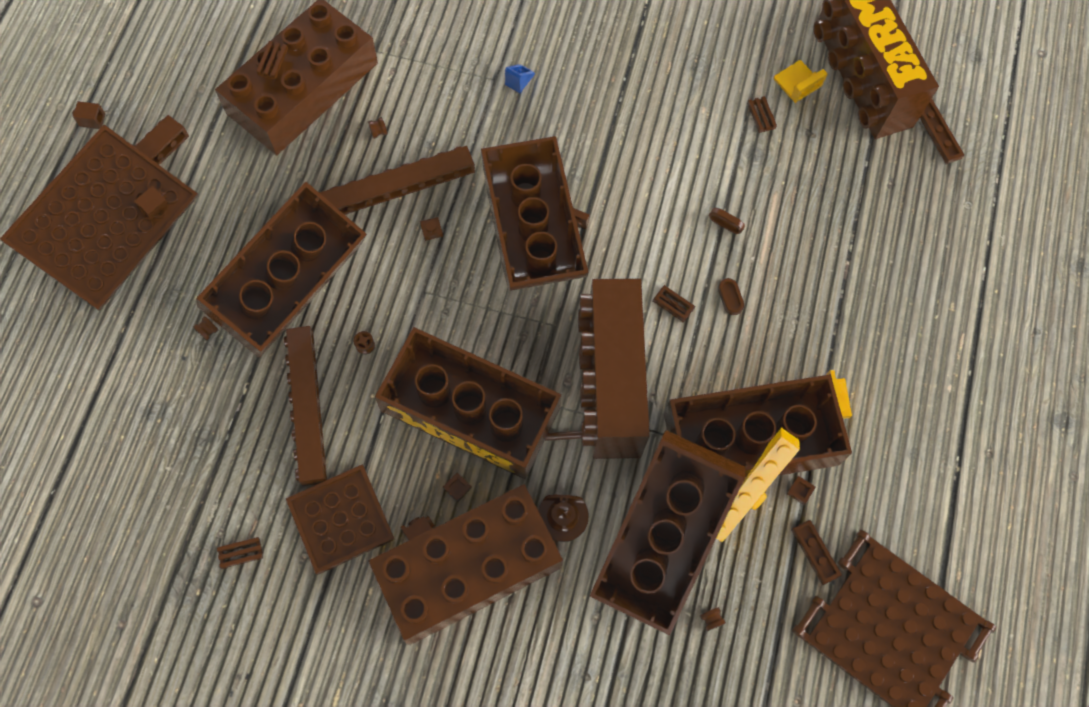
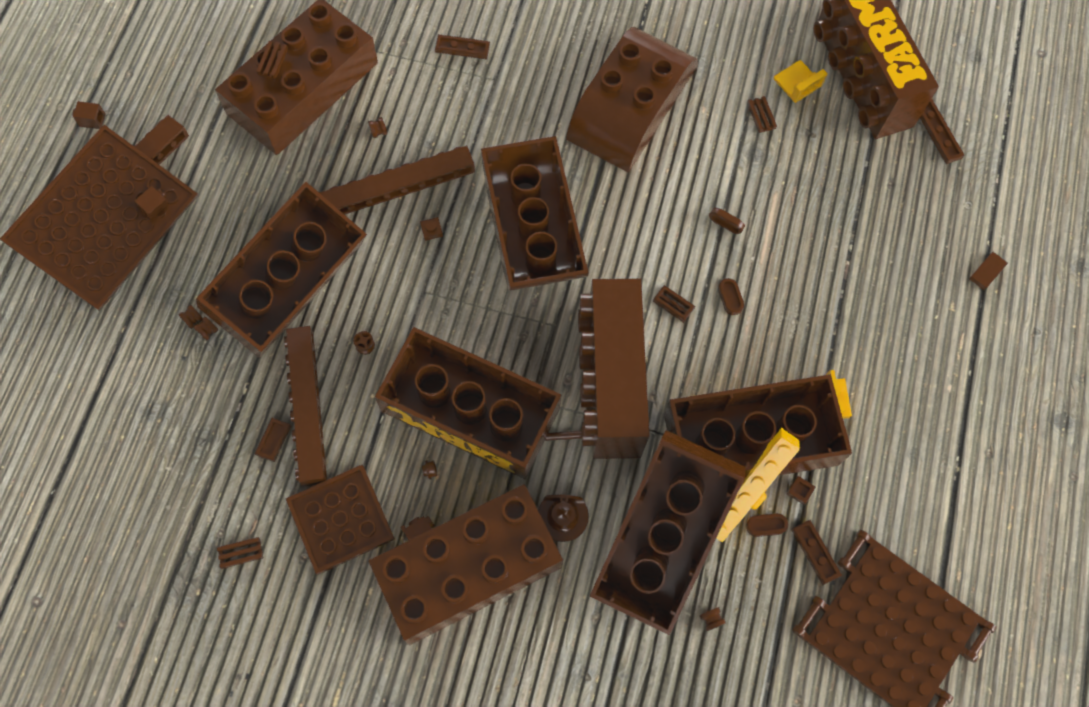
reddish brown plate [443,473,472,503] -> none
blue slope [505,64,535,93] -> none
reddish brown plate [573,208,590,229] -> none
none -> reddish brown wheel [178,305,203,329]
none -> reddish brown tile [254,418,291,462]
none -> reddish brown plate [422,460,437,480]
none -> reddish brown tile [435,34,490,60]
none -> reddish brown brick [566,27,698,173]
none -> reddish brown tile [746,513,788,537]
none -> reddish brown tile [969,252,1008,290]

